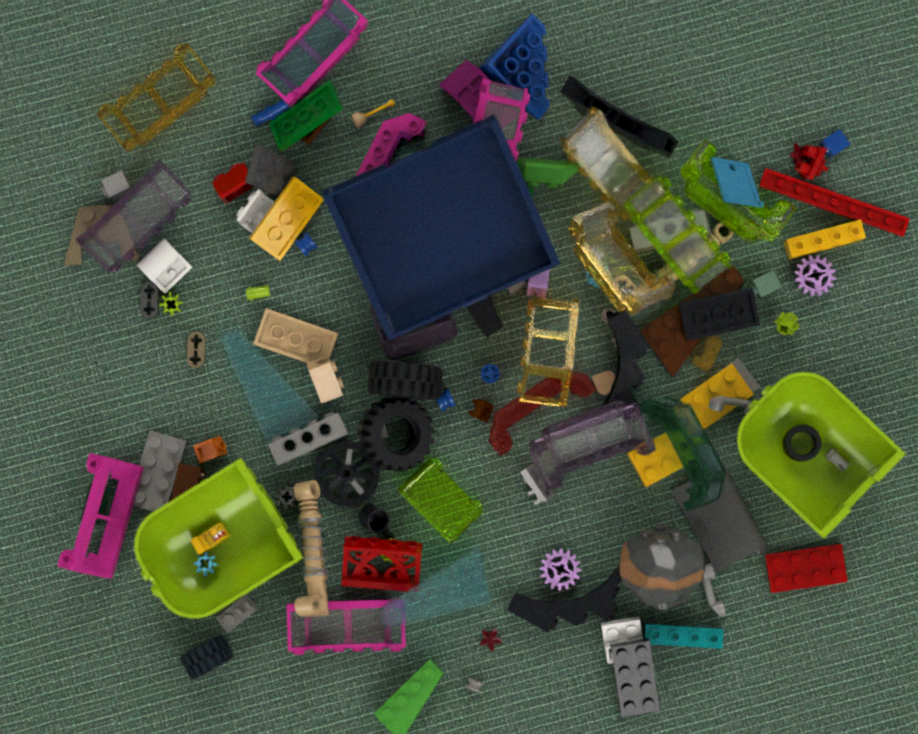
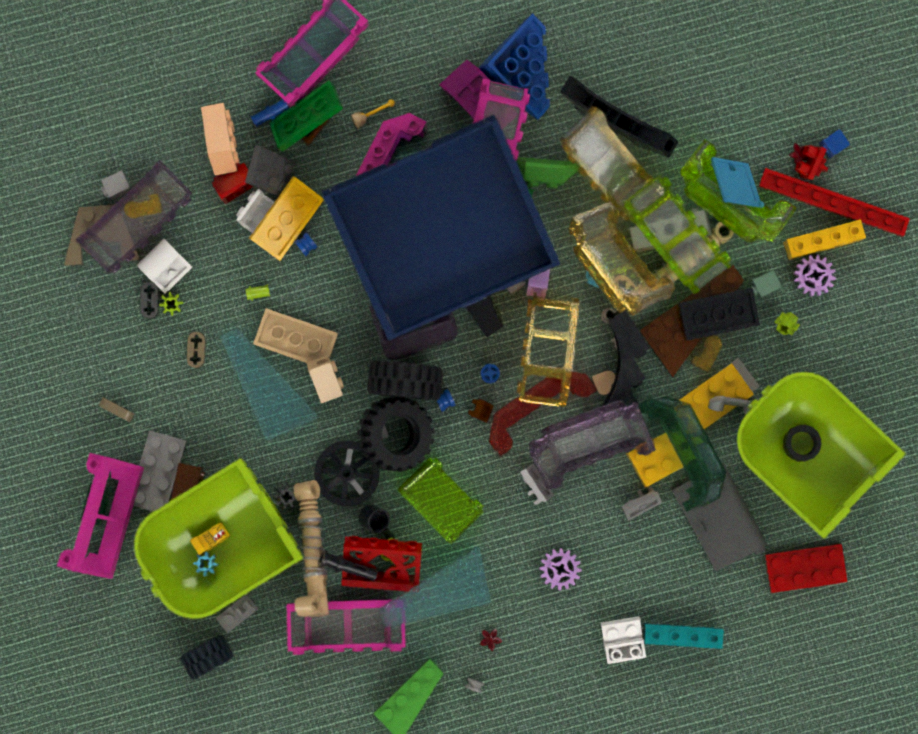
clear yellow windscreen [96,42,218,153] -> none
orange bracket [193,436,227,464] -> none
light grey brick [268,411,348,466] -> none
black arch [507,562,622,633] -> none
plate [610,638,660,717] -> none
dark grey rock [620,523,704,610] -> none
light grey bar [702,563,726,617] -> none
light grey pin [825,448,850,472] -> none
none -> dark tan beam [98,397,135,422]
none -> clear yellow leg [124,193,163,218]
none -> light nougat brick [201,103,240,175]
none -> black pin [318,549,378,581]
none -> light grey plate [621,486,662,521]

